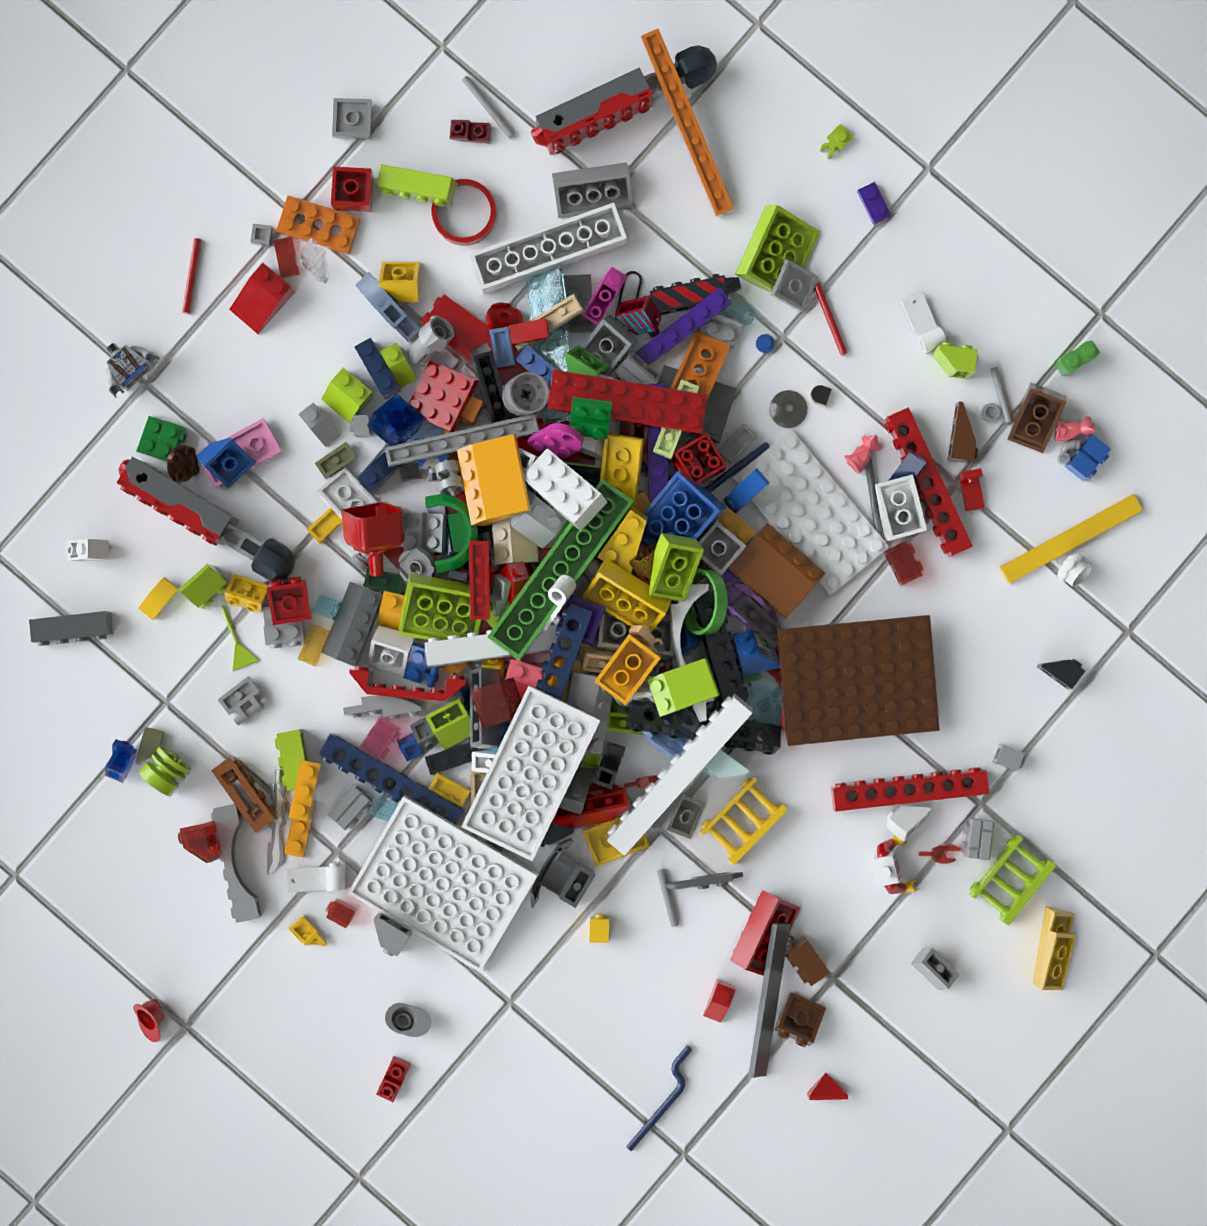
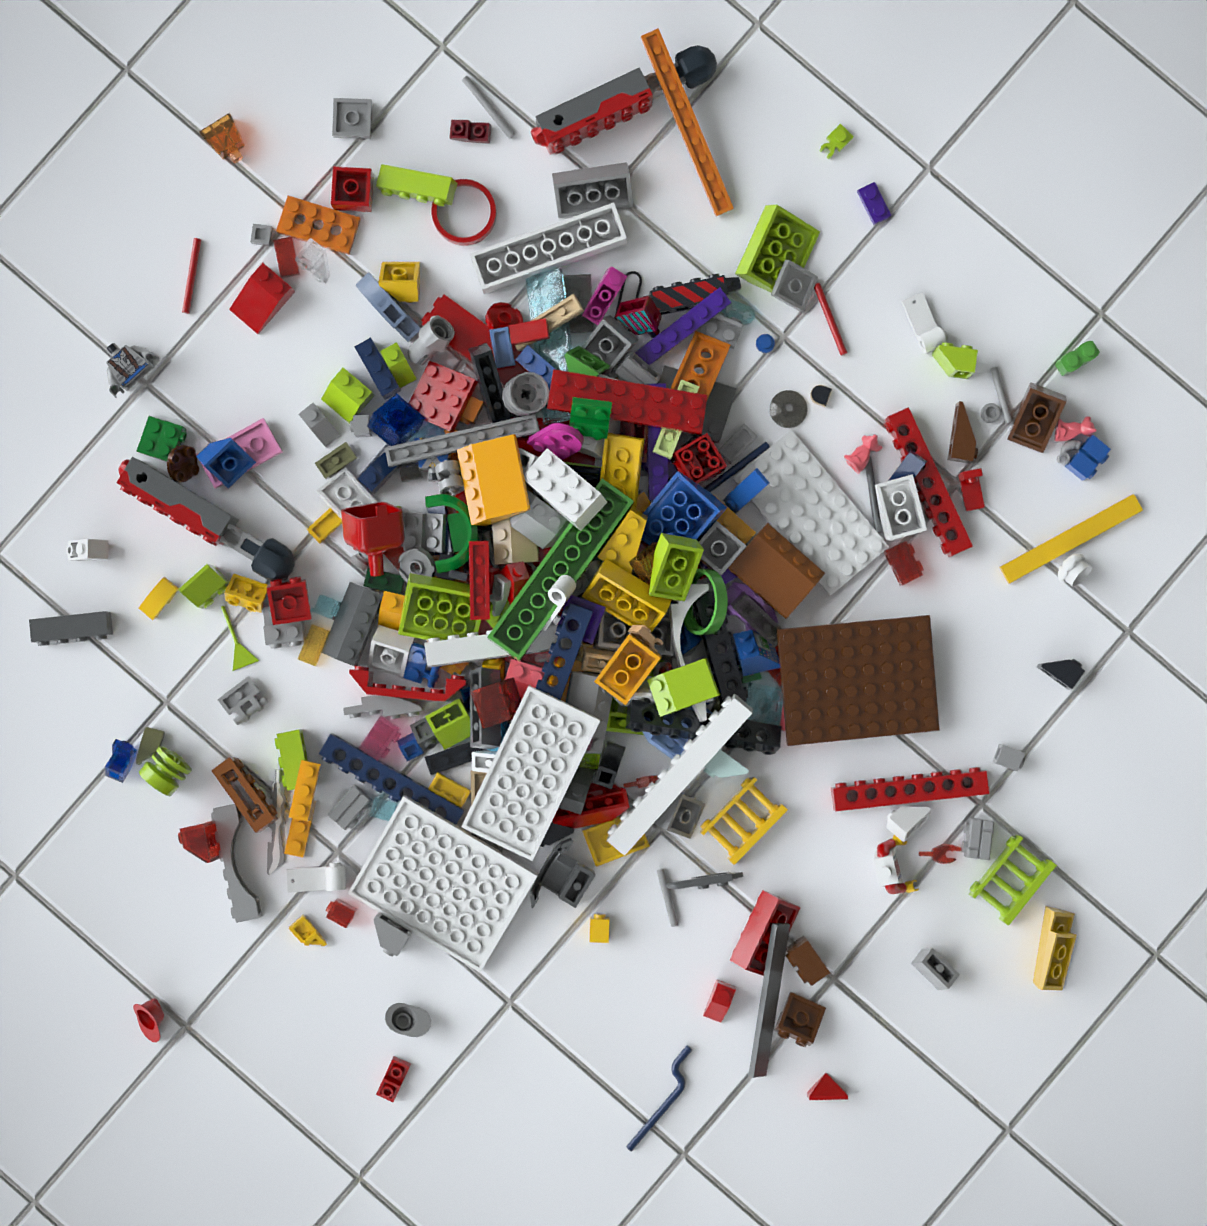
none -> clear orange torso [199,113,245,163]

